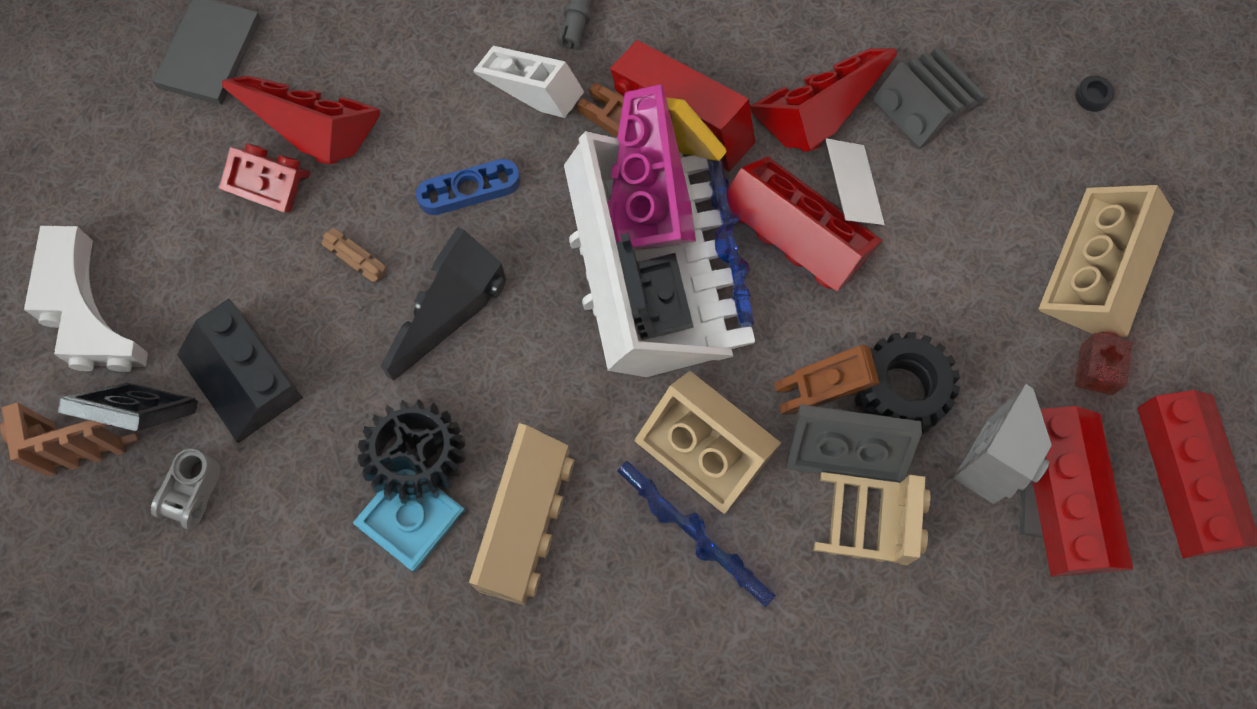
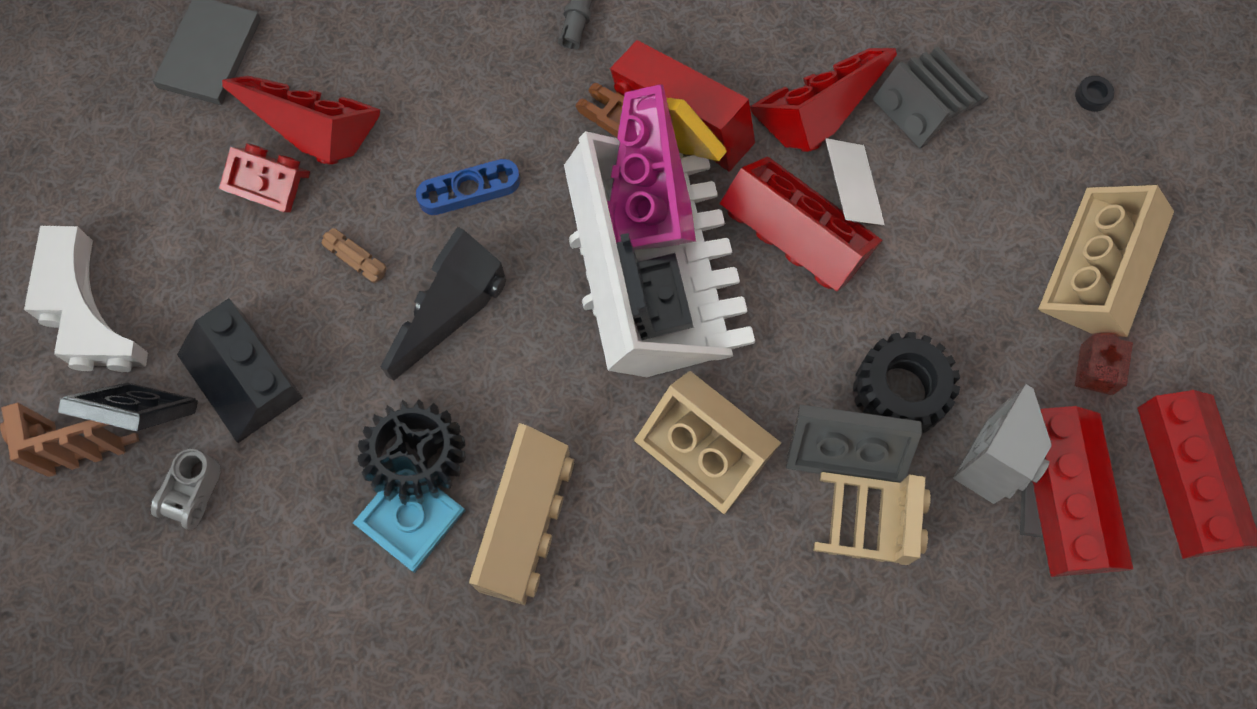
white slope [473,46,584,118] -> none
clear blue piece [617,460,776,608] -> none
clear blue piece [707,159,754,328] -> none
dark orange hinge [774,345,880,415] -> none

